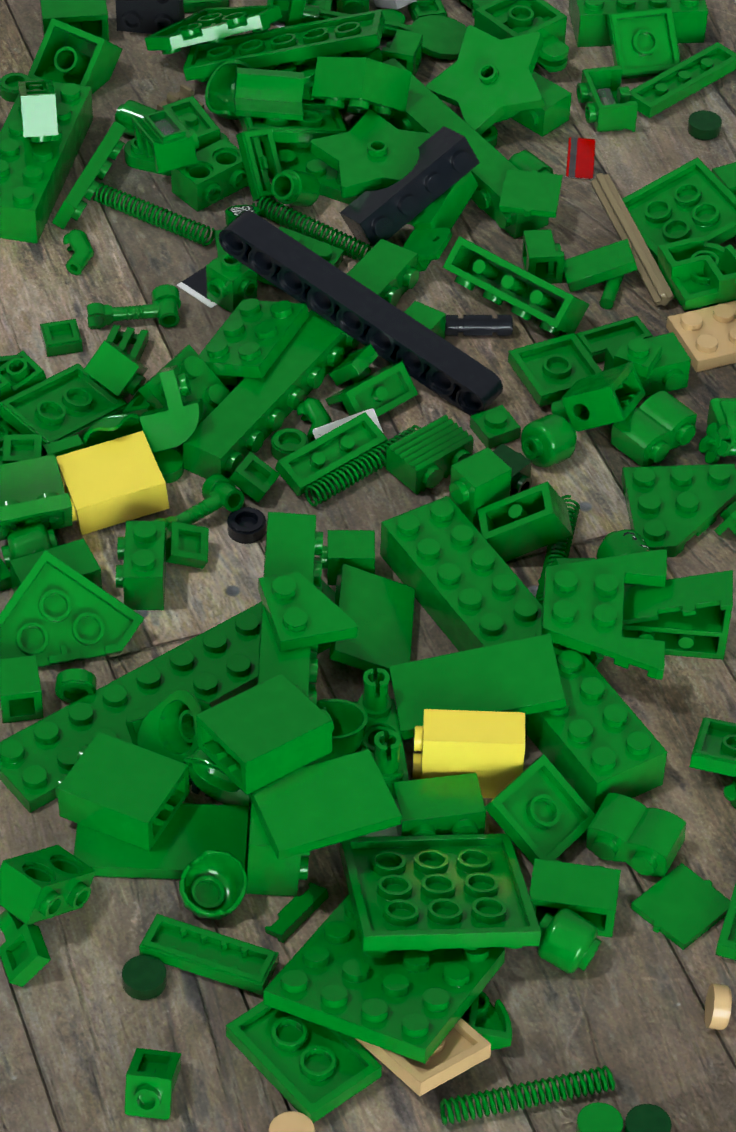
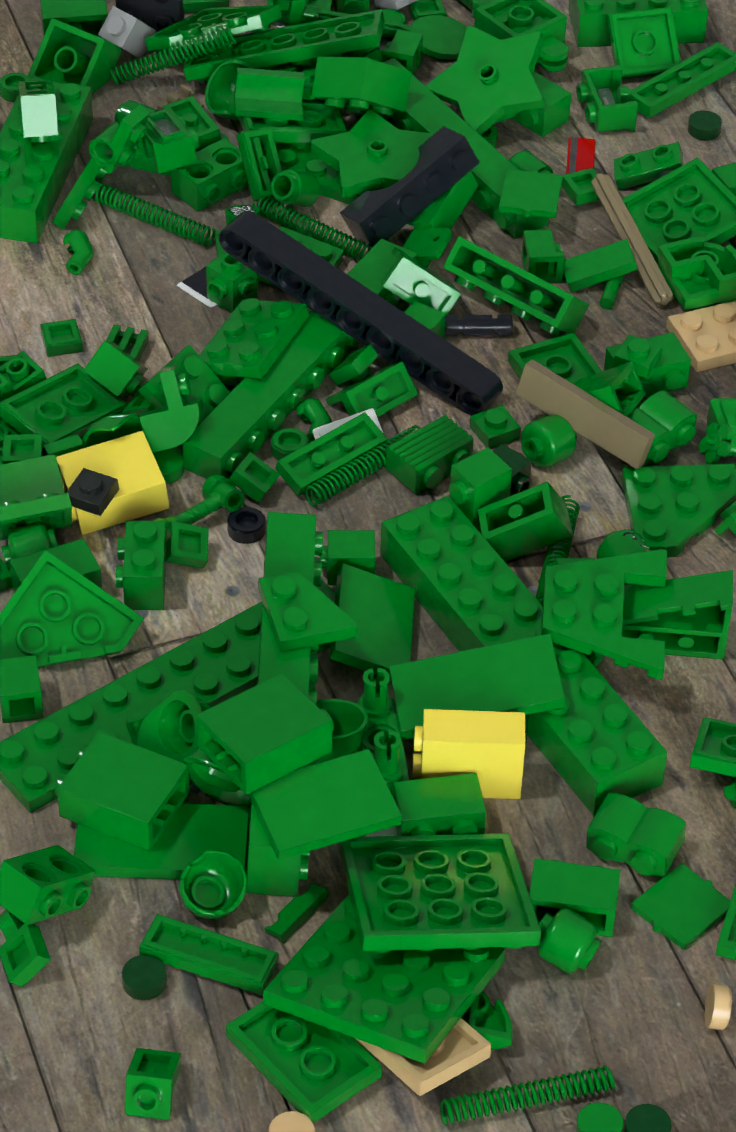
green tile [55,668,97,704] -> none
green brick [87,284,181,329] -> none
green plate [484,754,595,866] -> none
green tile [575,316,654,363] -> none
none -> pearl dark grey plate [66,468,119,516]
none -> green plate [89,104,151,174]
none -> light grey brick [98,6,156,58]
none -> green piece [109,27,237,85]
none -> panel [381,247,461,315]
none -> dark tan tile [515,359,656,469]
none -> green plate [561,168,599,206]
none -> green plate [613,142,684,190]

